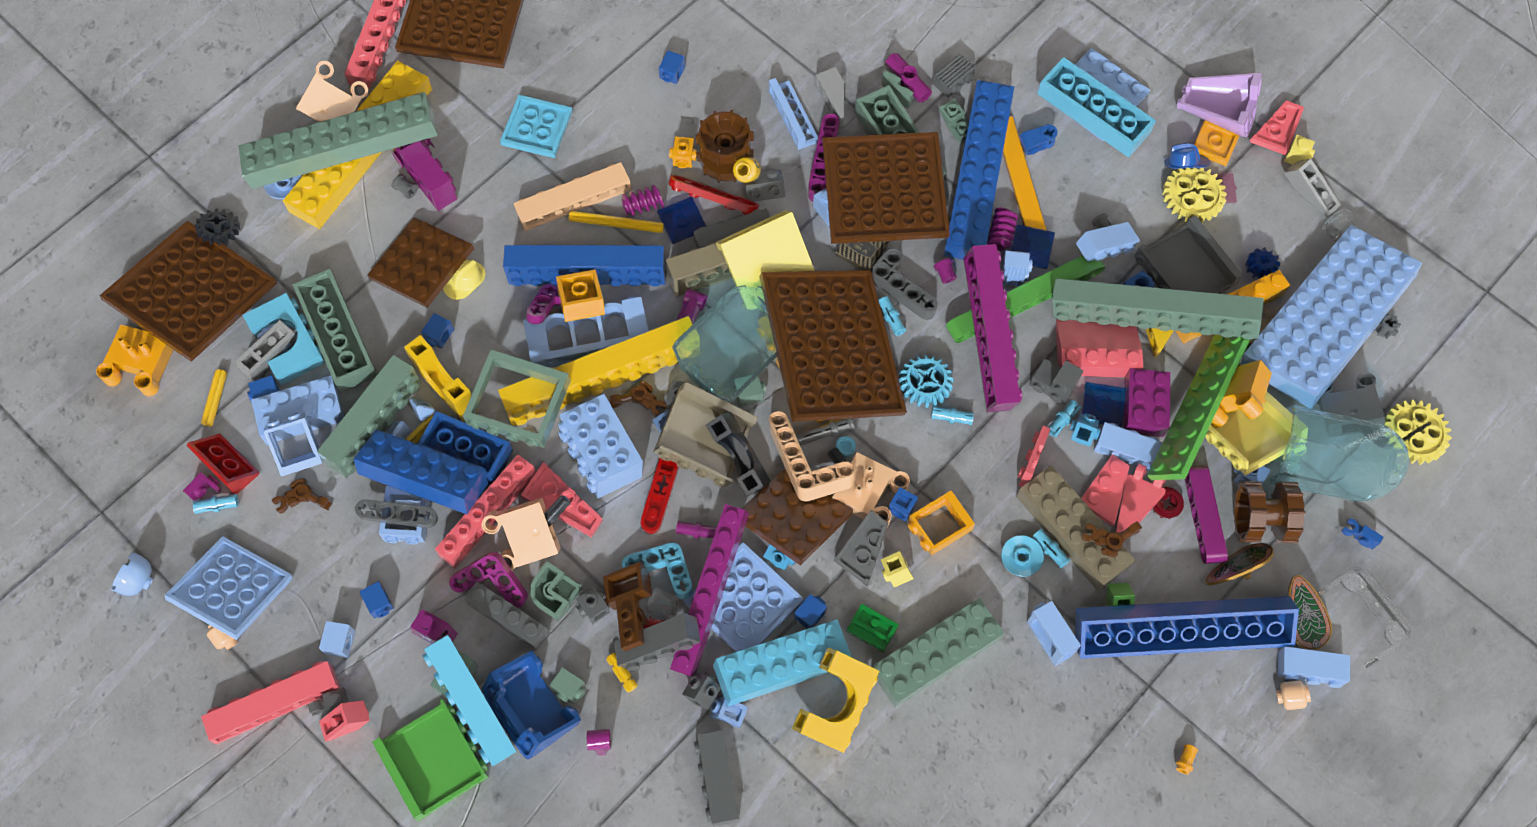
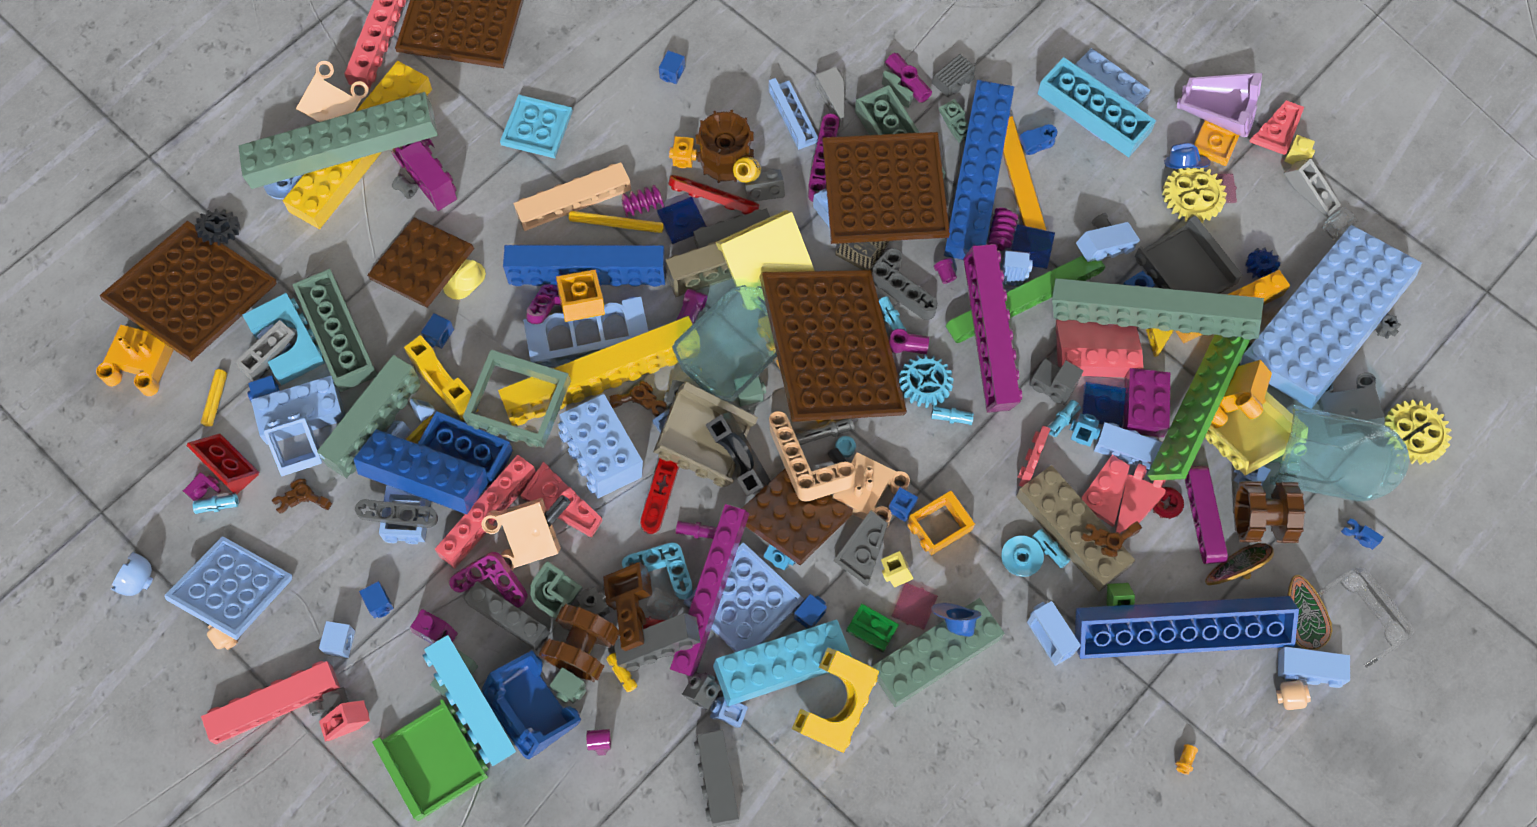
none -> reddish brown piece [538,604,619,682]
none -> magenta piece [889,329,929,354]
none -> clear pink piece [891,583,938,630]
none -> blue piece [931,603,982,637]

